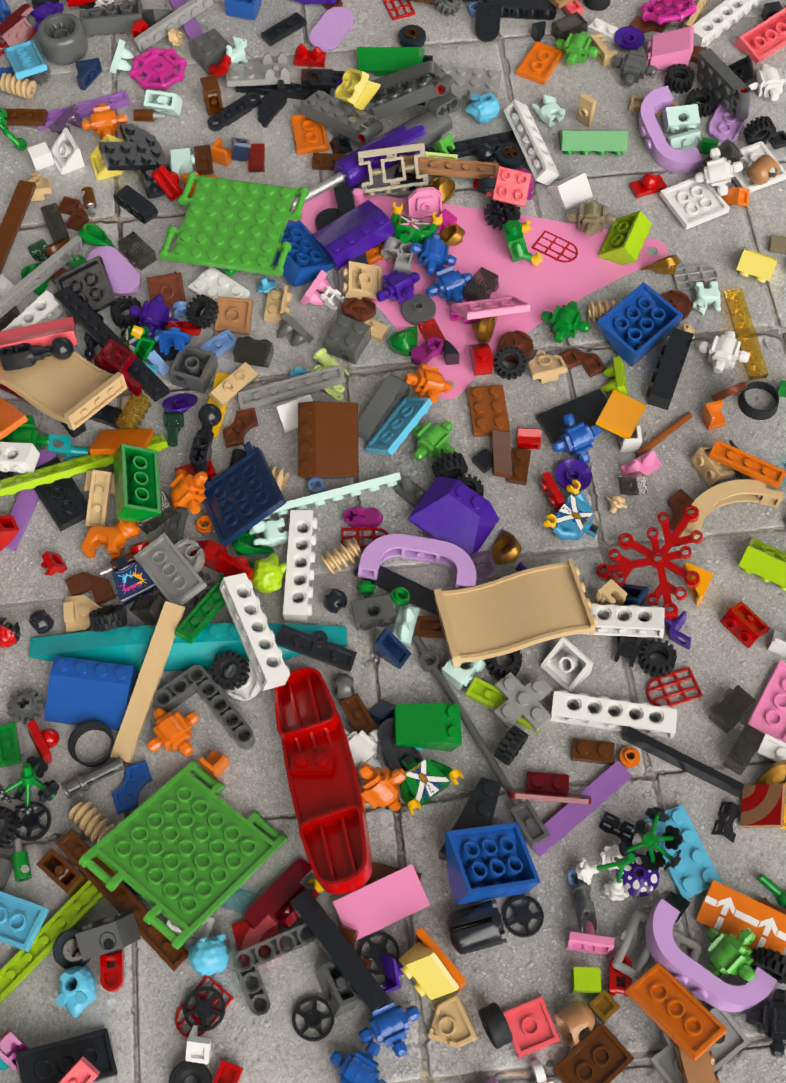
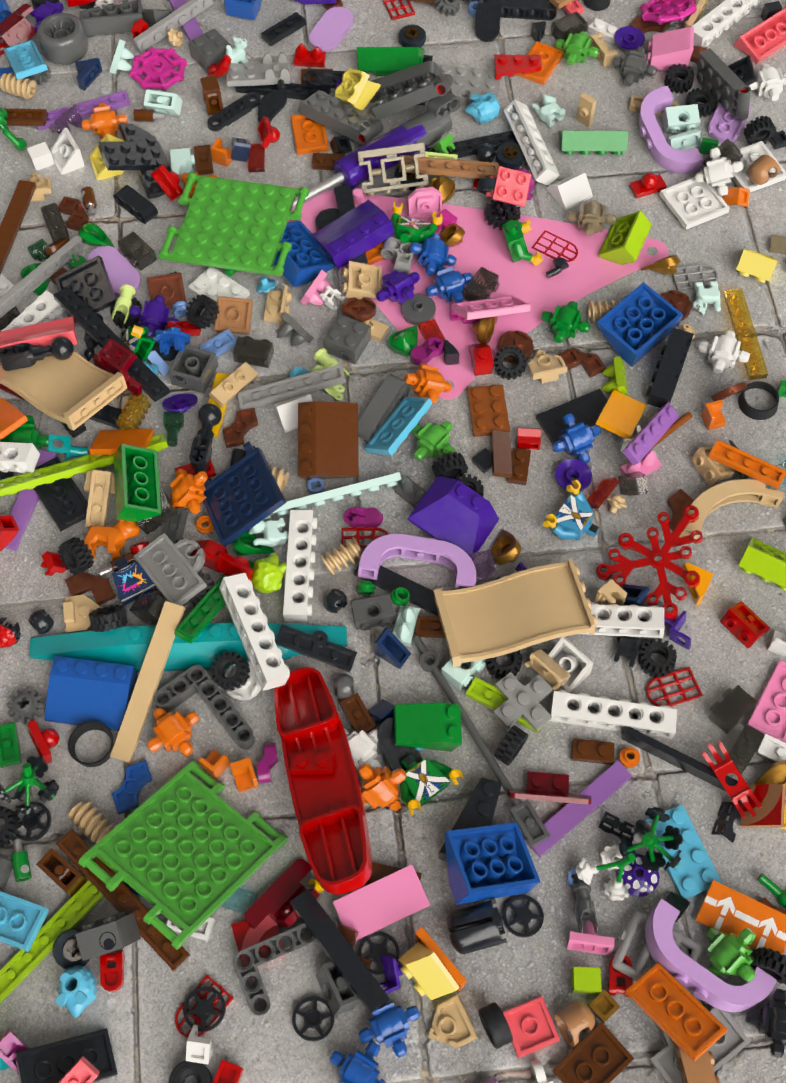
dark grey pin [61,757,126,799] -> none
medium azure animal [188,934,231,976] -> none
red plate [539,471,565,513] -> none
none -> black tyre [58,537,94,575]
none -> yellowish green piece [112,284,136,324]
none -> orange panel [230,757,259,792]
none -> red tile [257,116,280,149]
none -> magenta piece [257,742,278,784]
none -> red wing [494,54,542,80]
none -> tan hinge [524,649,571,691]
none -> black plate [546,257,569,279]
none -> clear red tile [587,477,619,509]
none -> medium lavender plate [622,402,679,466]
none -> red piece [702,742,763,818]

